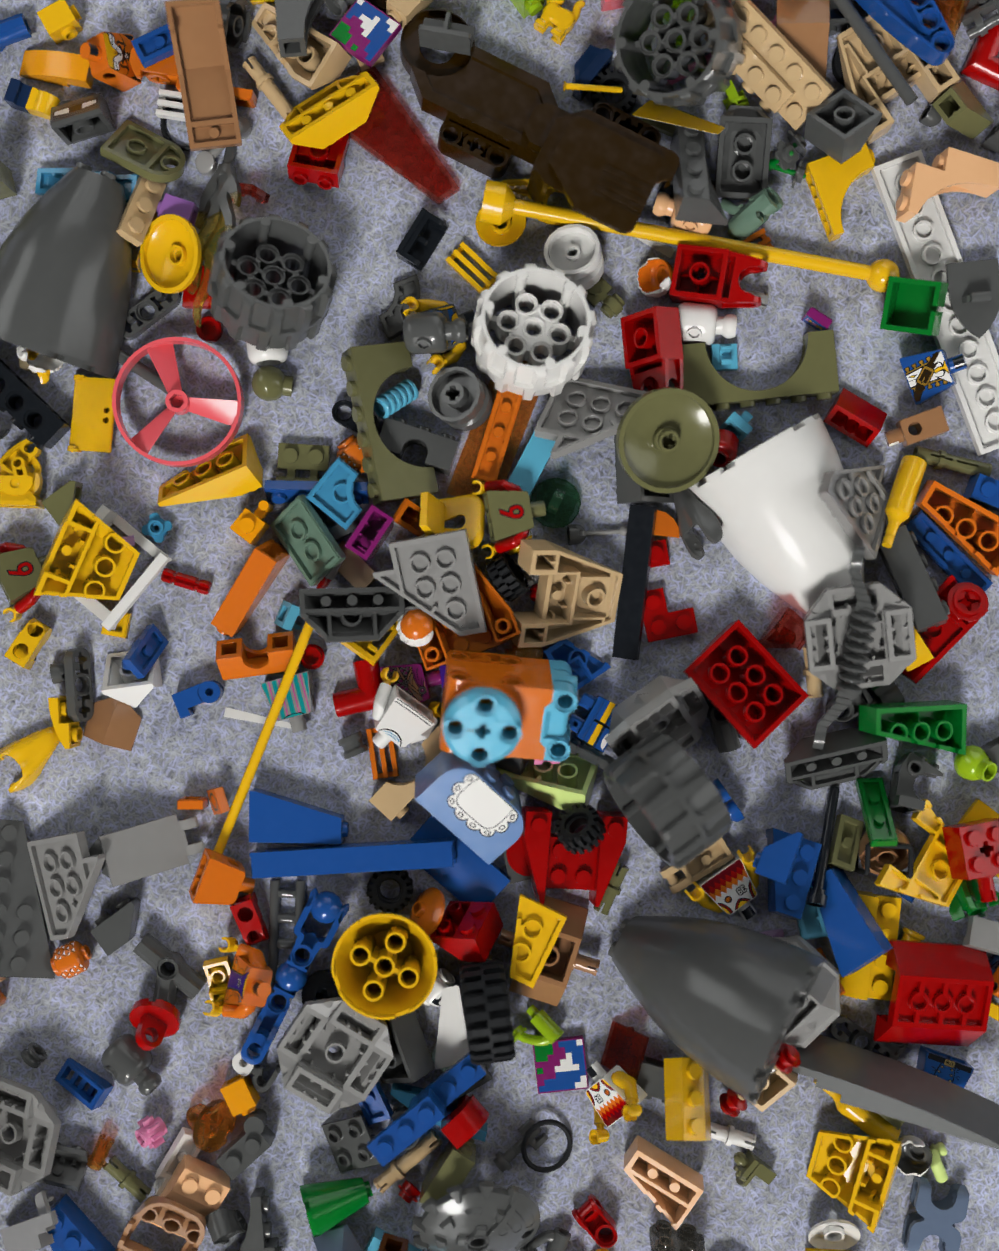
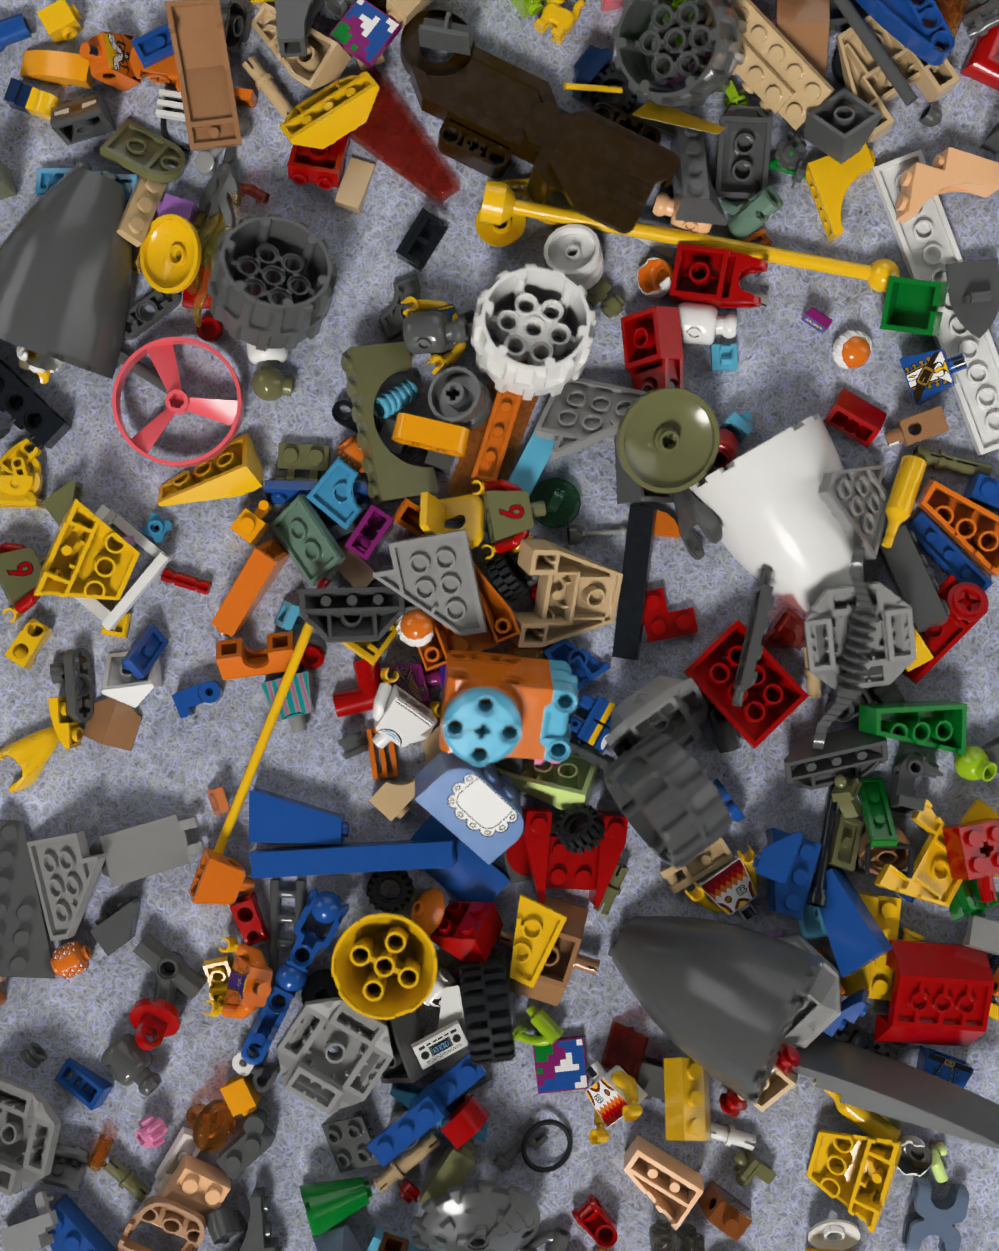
yellow door [67,374,116,453] -> none
orange tile [177,796,208,810] -> none
white sticker [224,707,292,729] -> none
blue plate [358,1081,394,1125] -> none
yellow tile [445,242,498,294] -> none
red plate [650,539,670,568] -> none
olive arch [682,329,840,411] -> none
olive slope [932,81,994,140] -> none
none -> tan slope [334,157,376,214]
none -> light orange beam [391,413,471,457]
none -> white tile [411,1020,468,1070]
none -> dark orange torso [697,1180,752,1241]
none -> dark grey plate [731,568,775,707]
none -> blue slope [823,989,870,1037]
none -> hair [831,330,873,369]
none -> olive piece [831,774,862,818]

